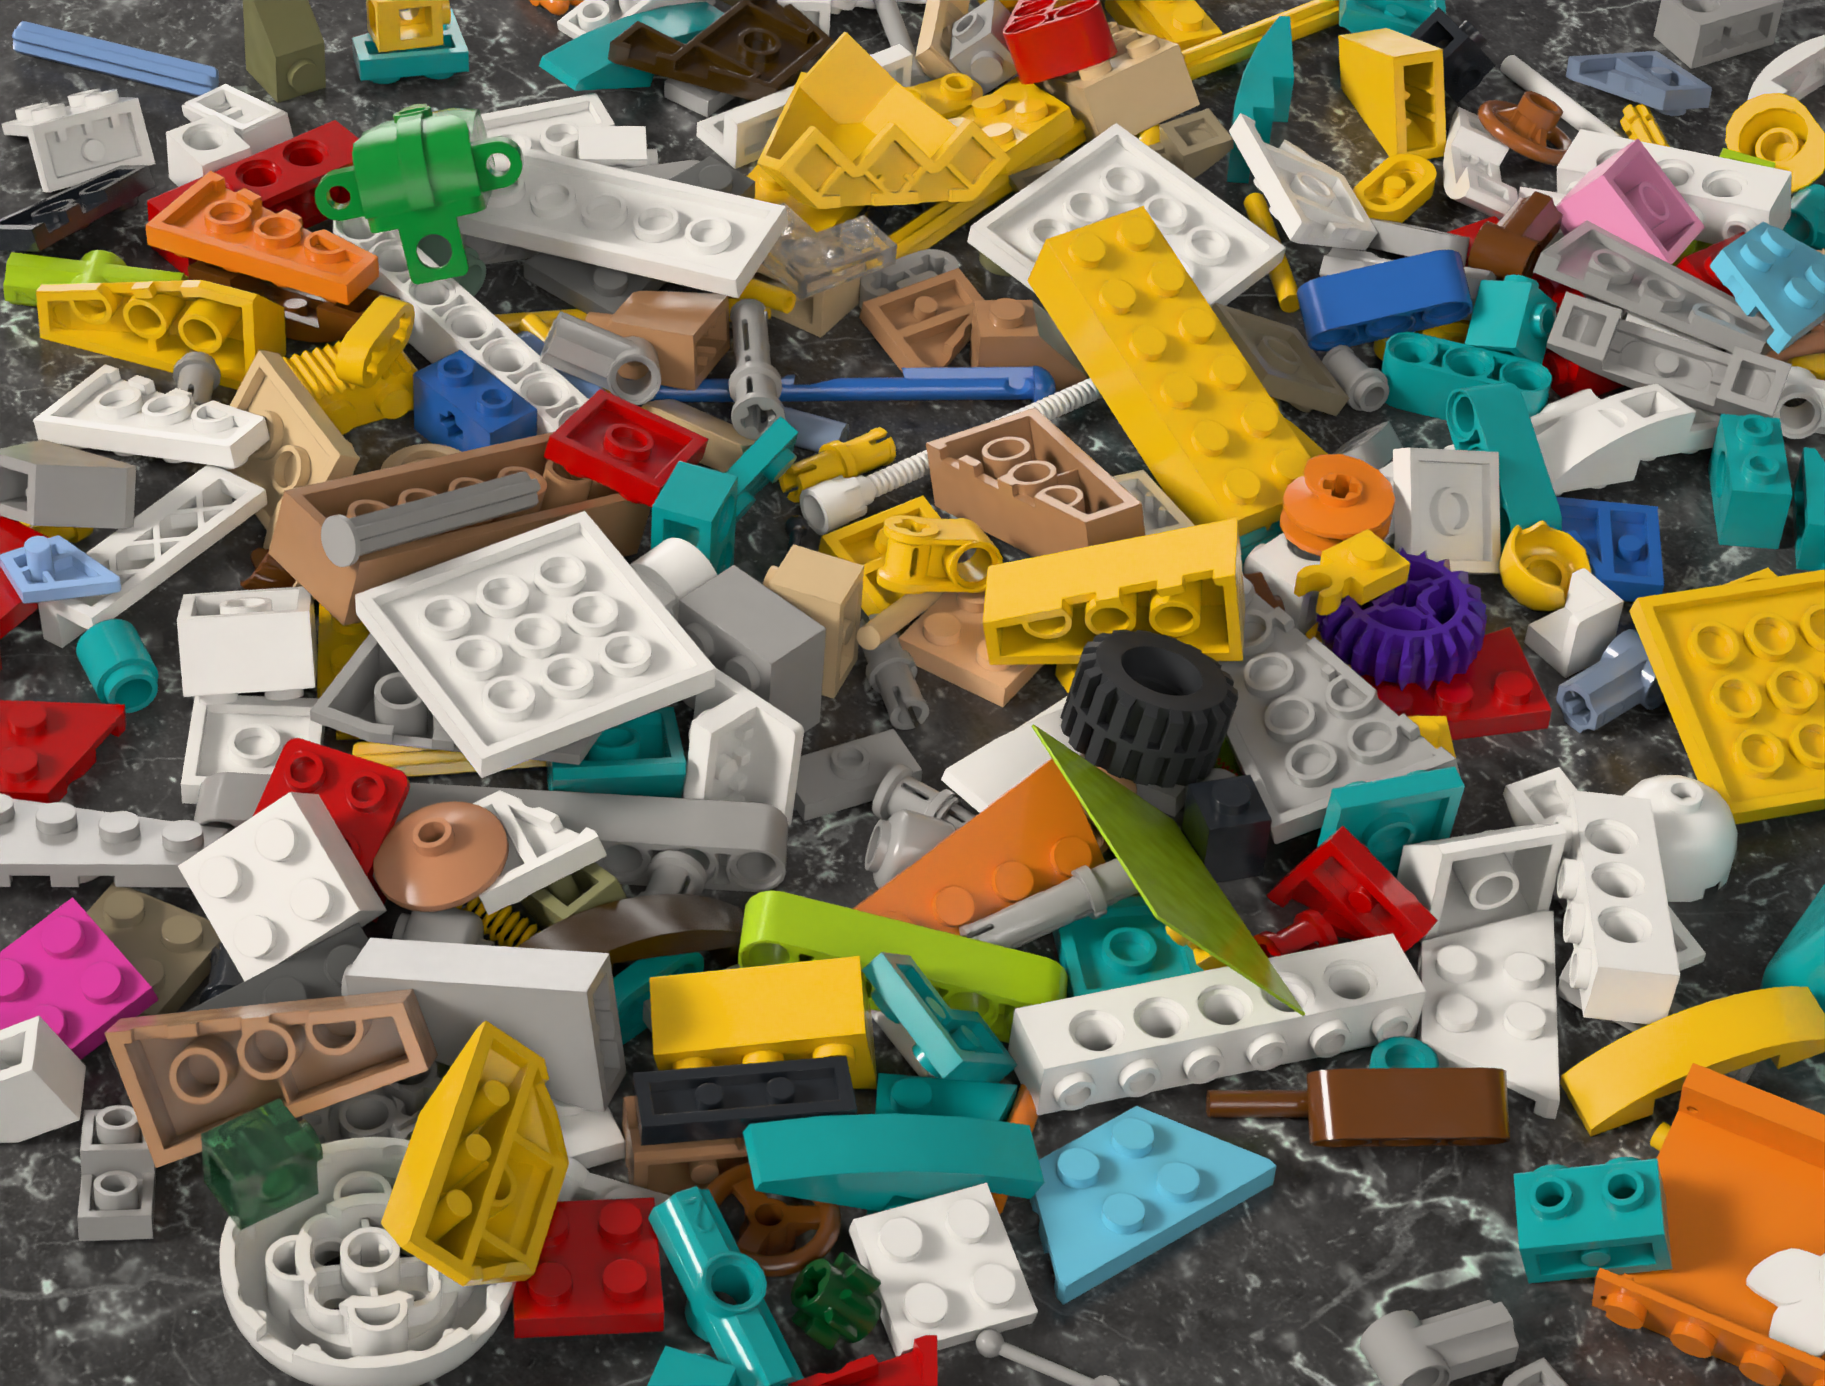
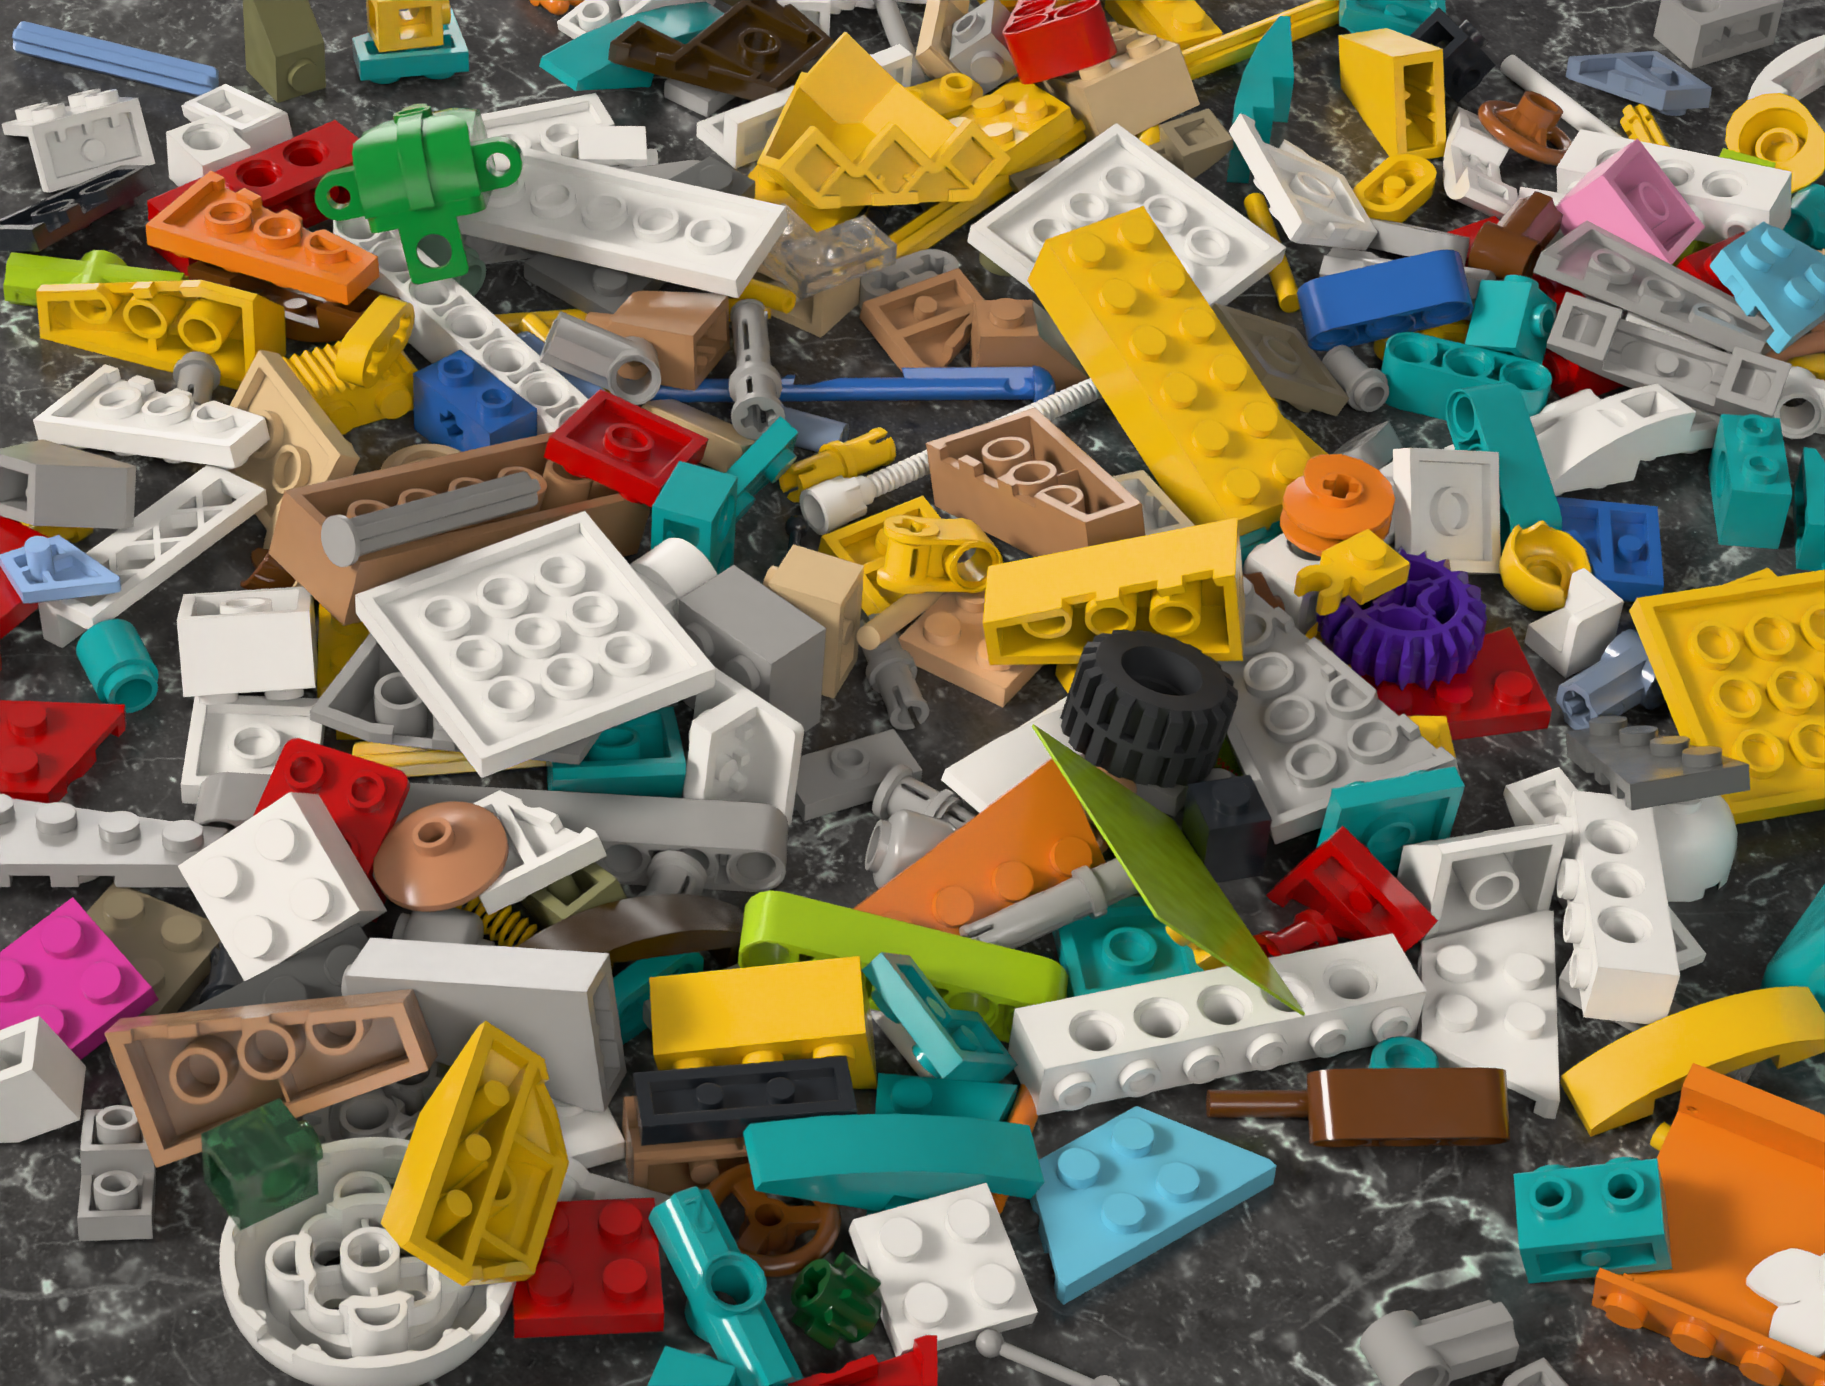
none -> dark grey wing [1566,716,1750,811]

